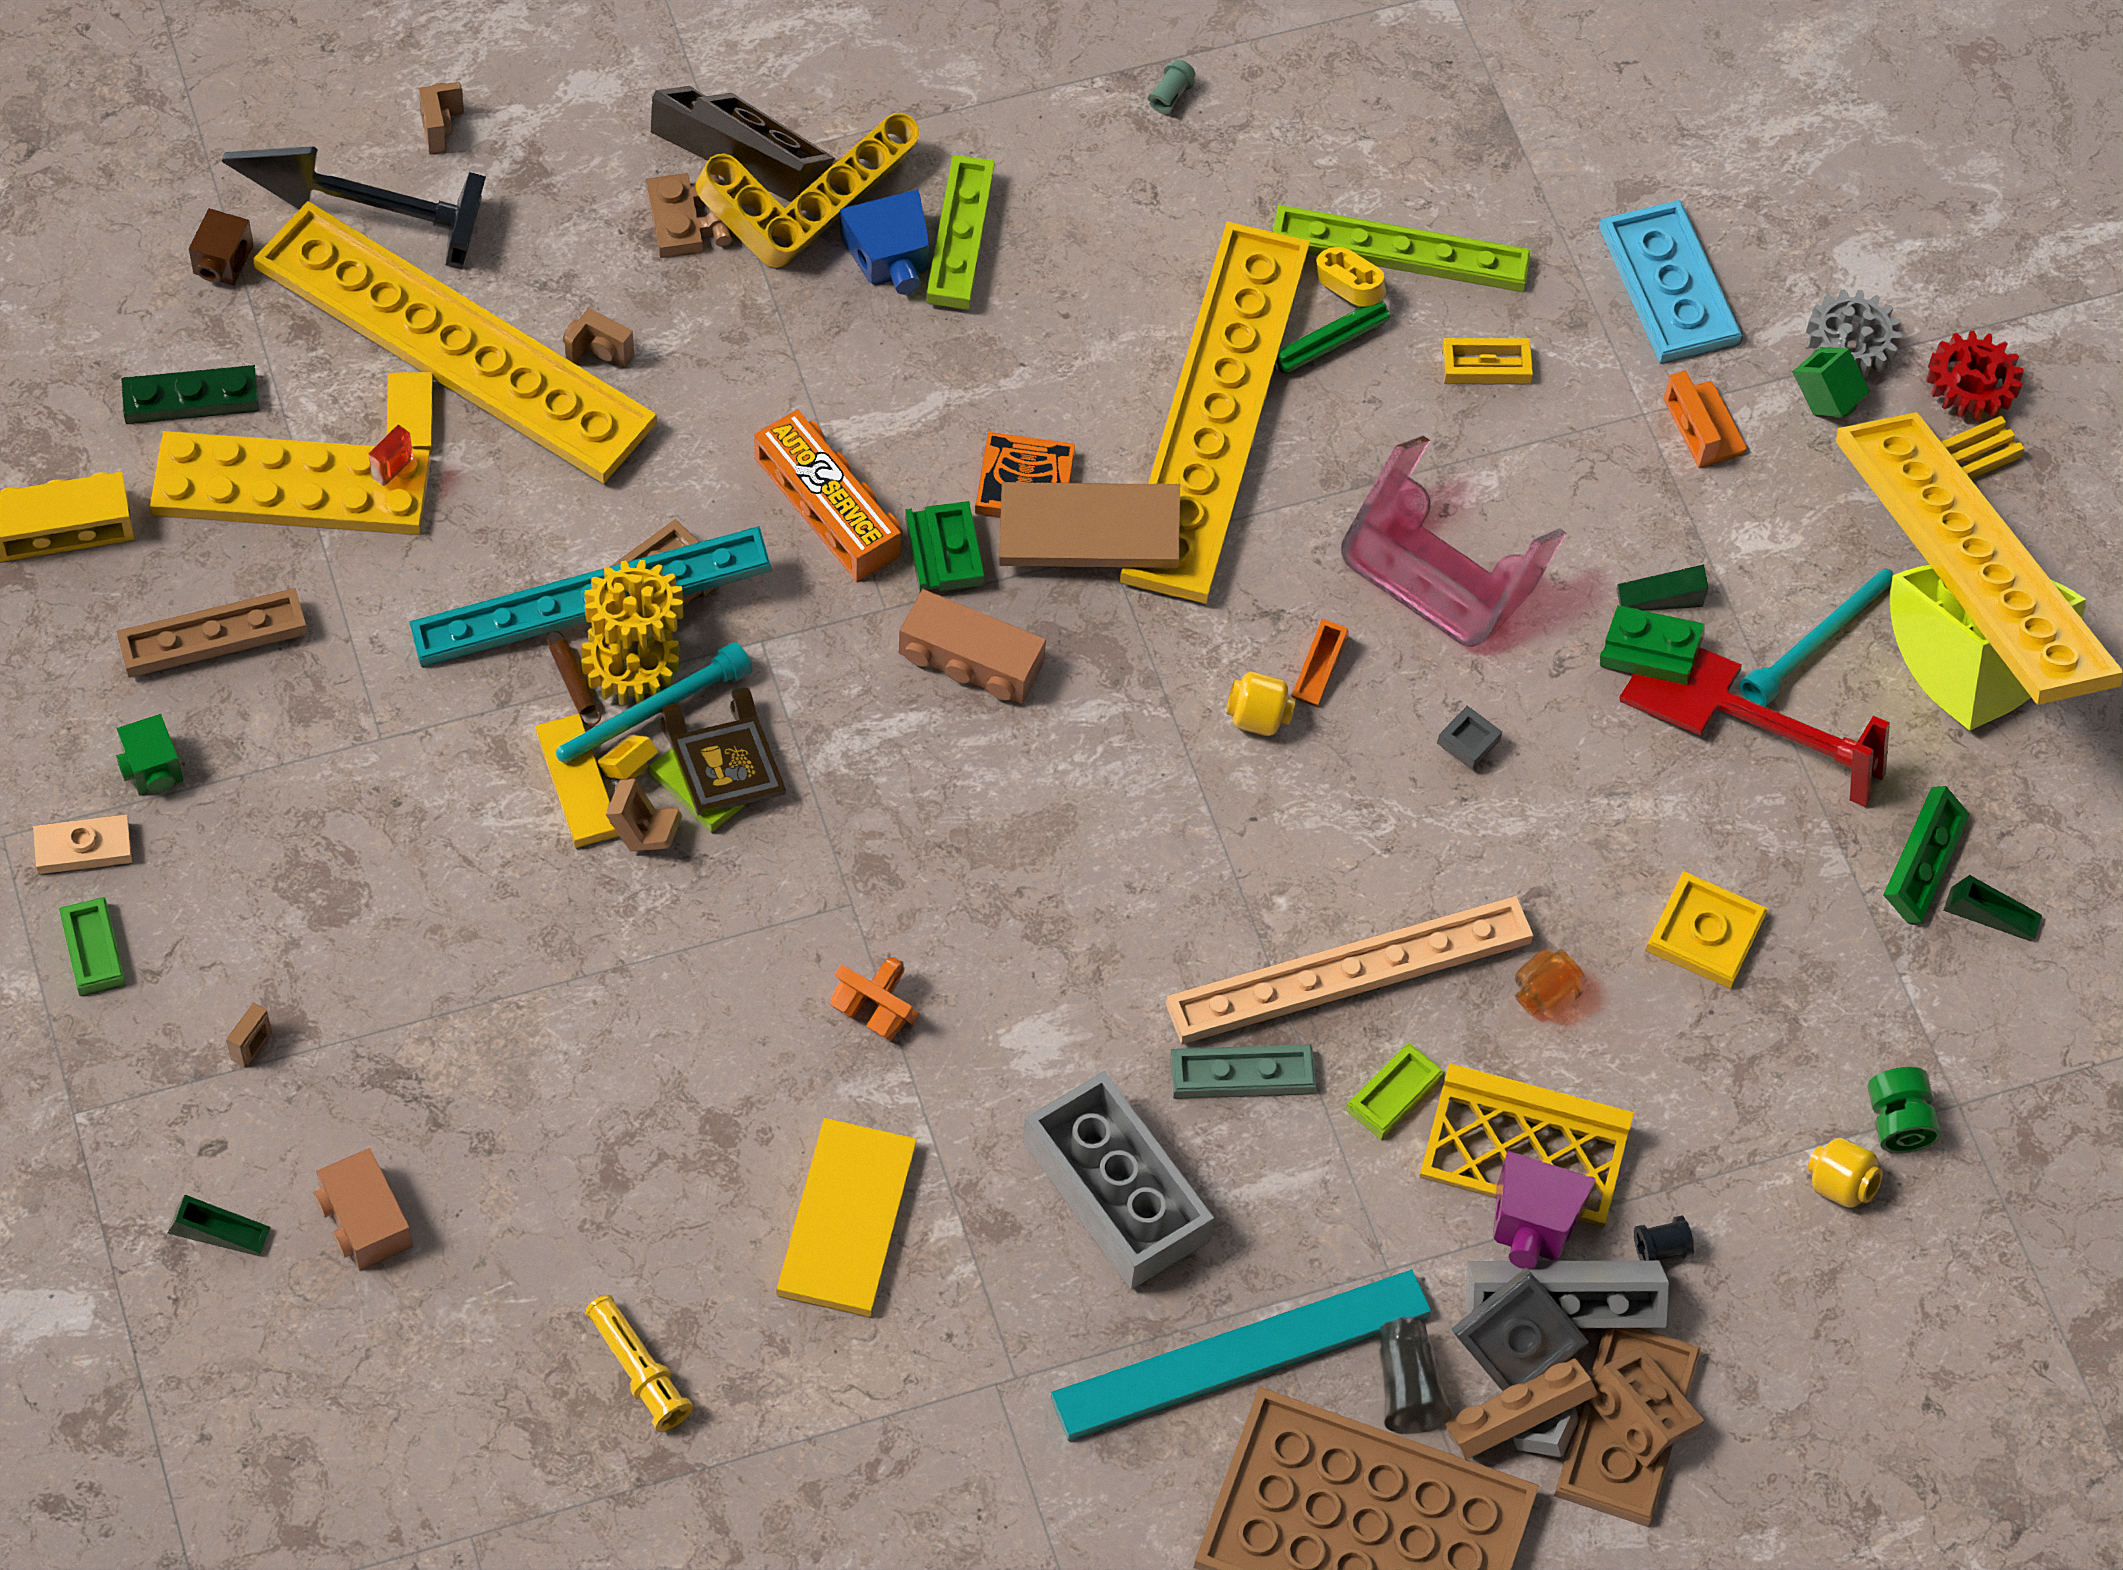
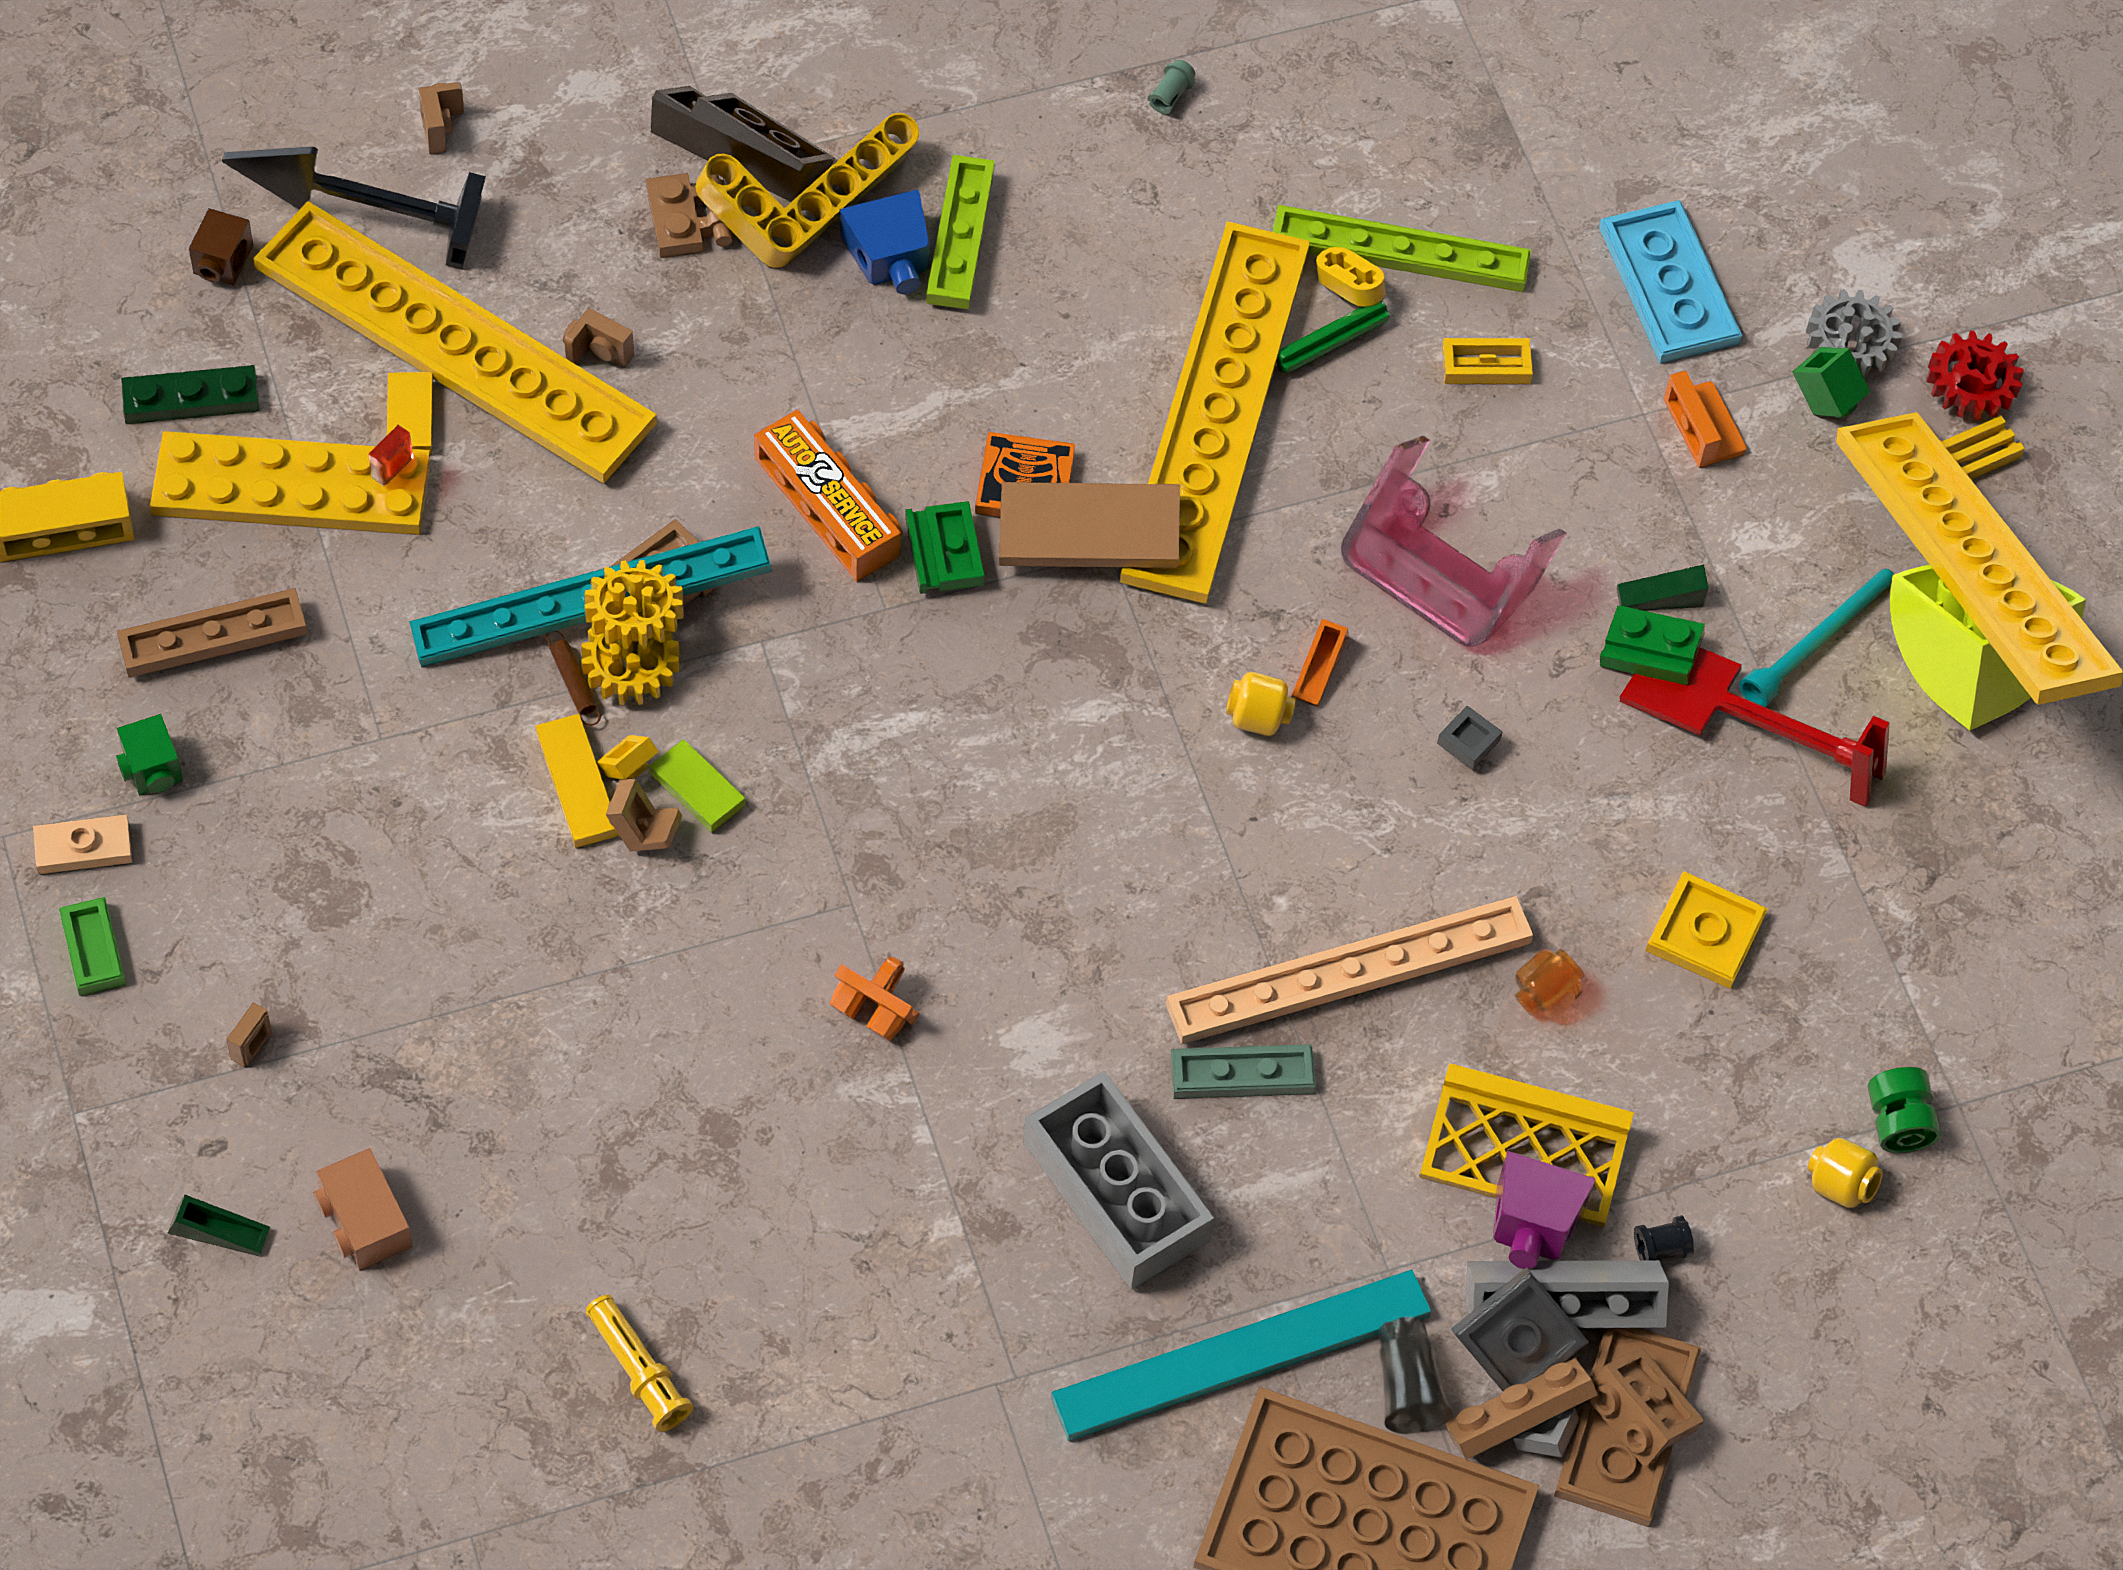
teal piece [556,642,752,763] -> none
dark brown flag [660,687,786,816] -> none
yellow tile [776,1118,917,1317] -> none
nougat brick [899,589,1046,704] -> none
lime tile [1346,1042,1444,1140] -> none
green plate [1883,786,1970,923] -> none
dark green piece [1943,875,2042,941] -> none

